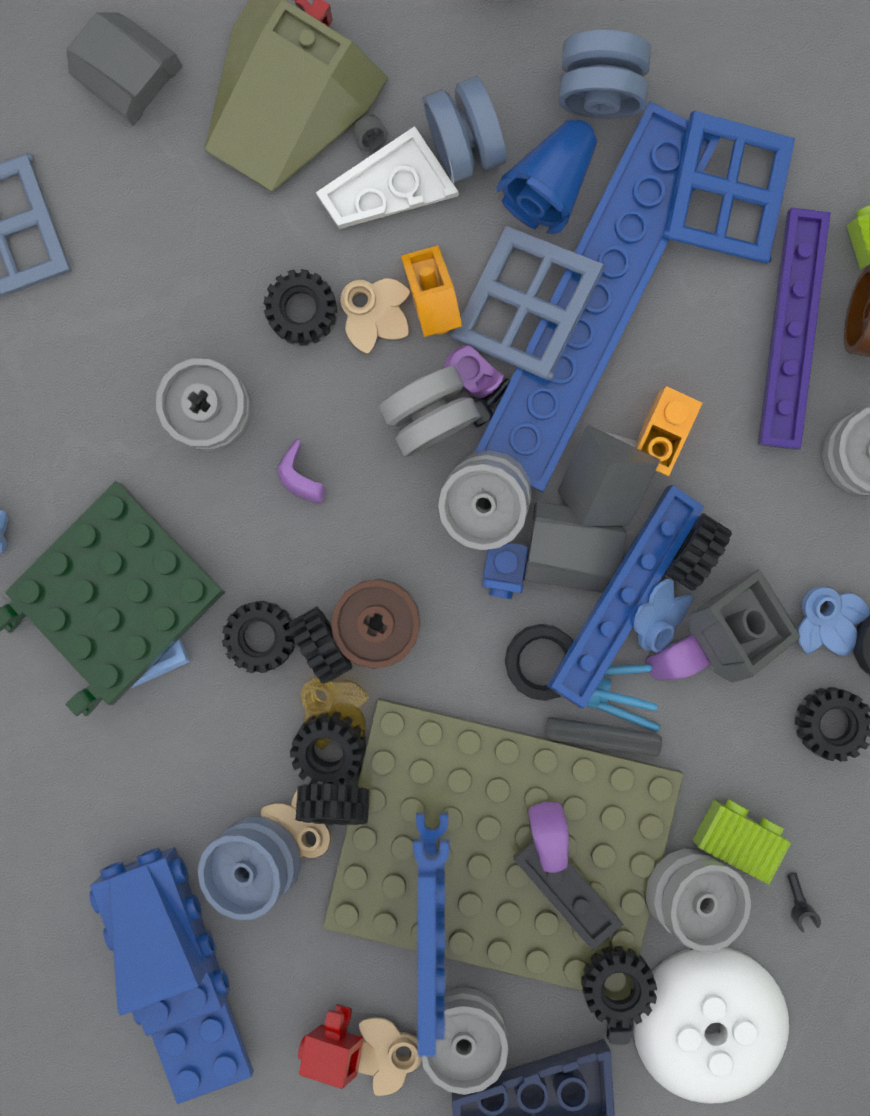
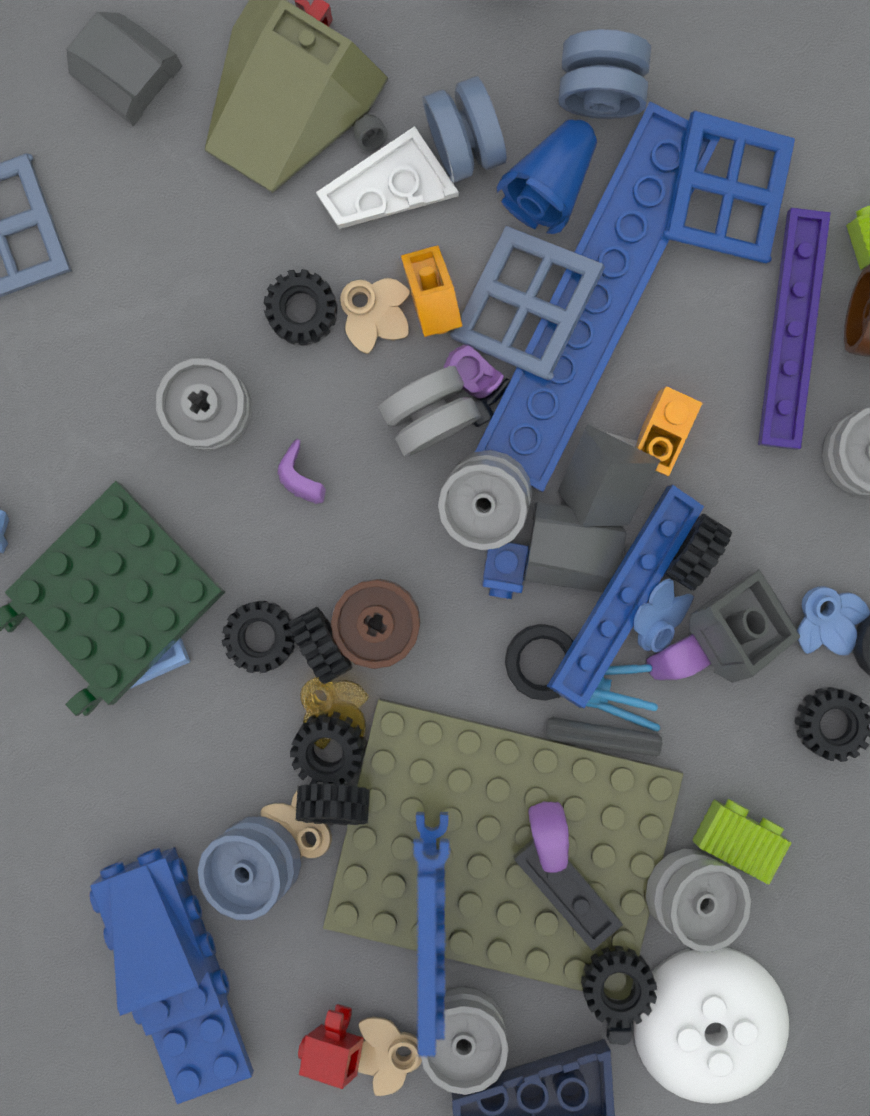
black hand [787,873,821,932] -> none

